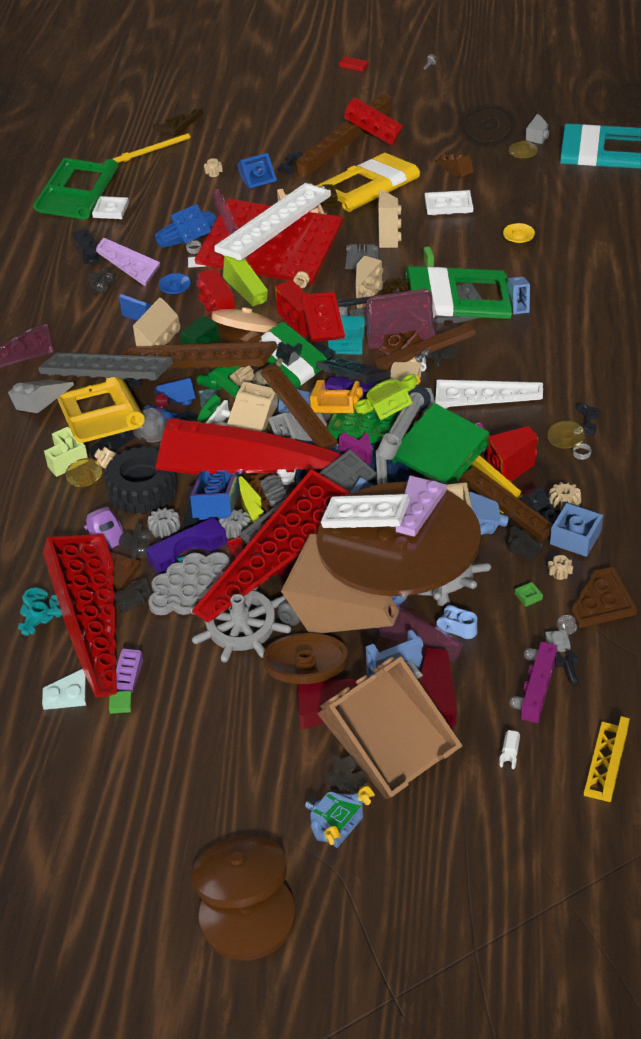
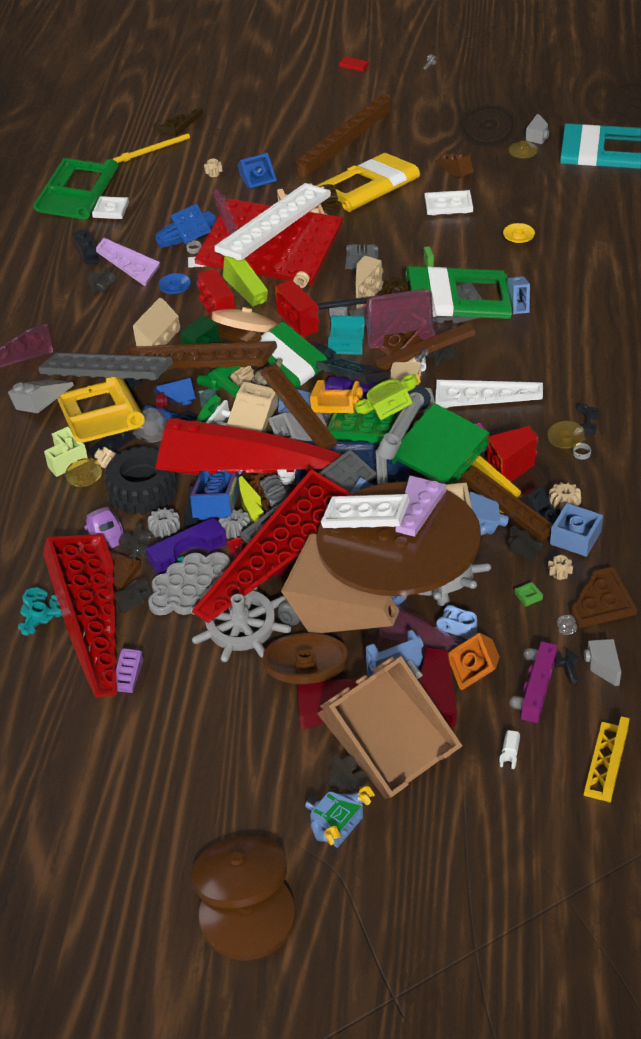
light aqua wing [42,669,87,710] -> none
bright green tile [109,691,132,714] -> none
blue slope [119,294,152,321] -> none
black panel [275,342,303,366] -> none
black piece [277,152,303,174] -> none
red plate [301,292,345,342] -> none
magenta slope [339,432,372,466] -> none
red brick [344,97,403,145] -> none
tan slope [379,190,401,248] -> none
light grey plate [545,630,571,652] -> none
none -> orange slope [448,633,500,690]
none -> light grey slope [584,639,621,686]

